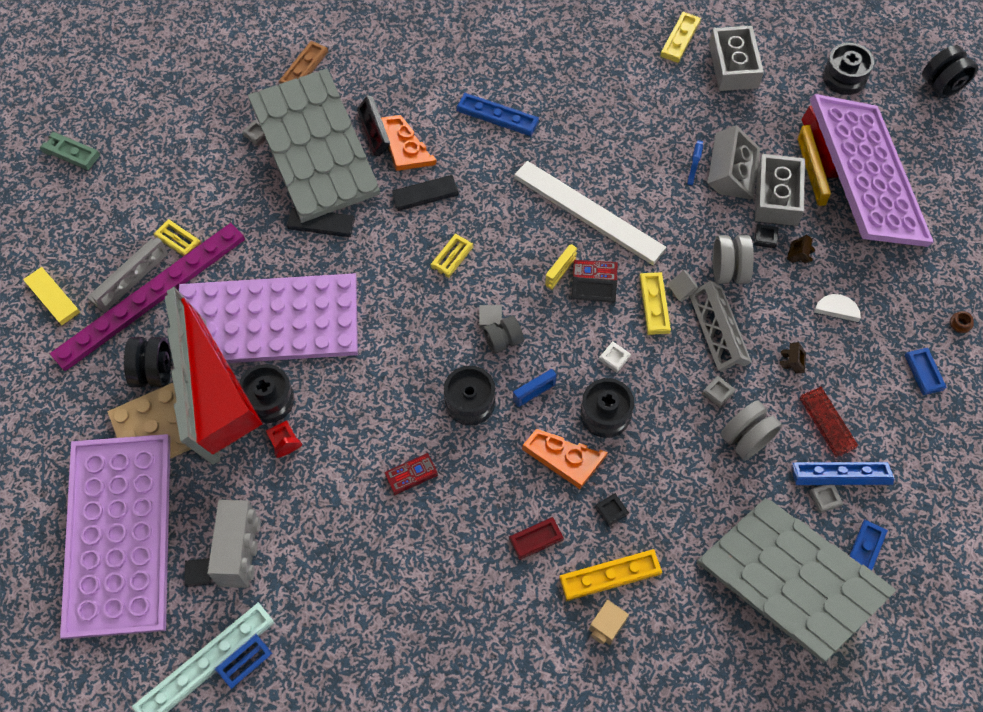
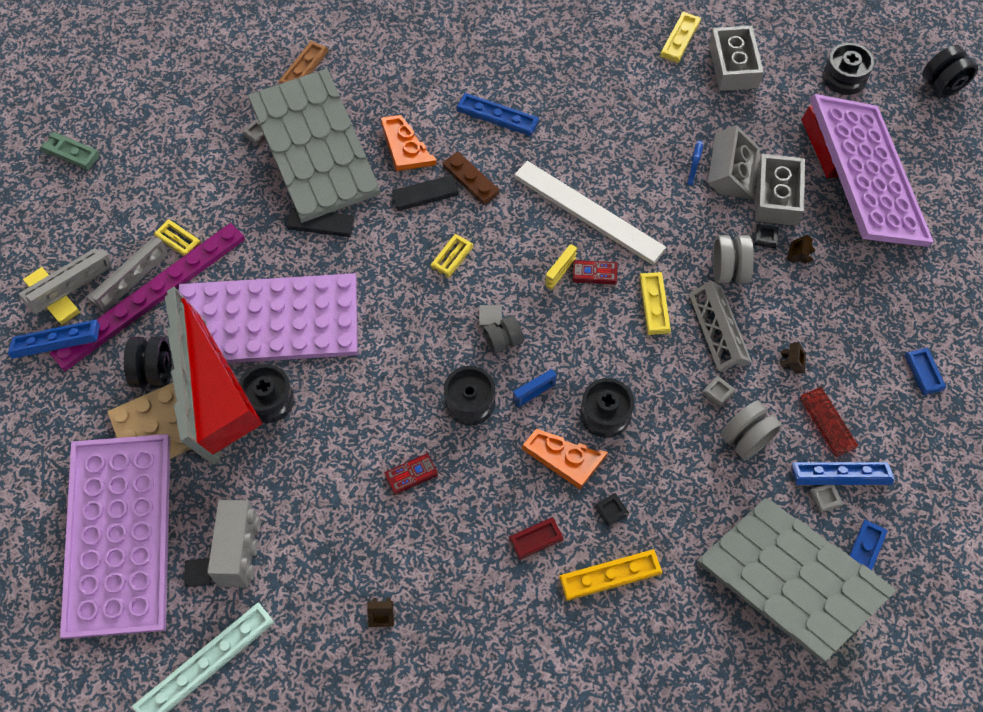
blue tile [215,633,273,689] -> none
red tile [266,420,302,458] -> none
black tile [357,95,390,156] -> none
black tile [571,277,617,303] -> none
tan brick [589,600,629,645] -> none
white tile [599,341,631,373] -> none
light grey tile [668,270,699,302] -> none
yellow tile [797,125,831,206] -> none
white tile [814,294,861,322] -> none
reddish brown plate [950,311,974,333] -> none
none -> blue tile [8,319,100,359]
none -> light grey fence [19,248,111,314]
none -> dark brown tile [367,597,395,627]
none -> reddish brown plate [442,151,500,205]

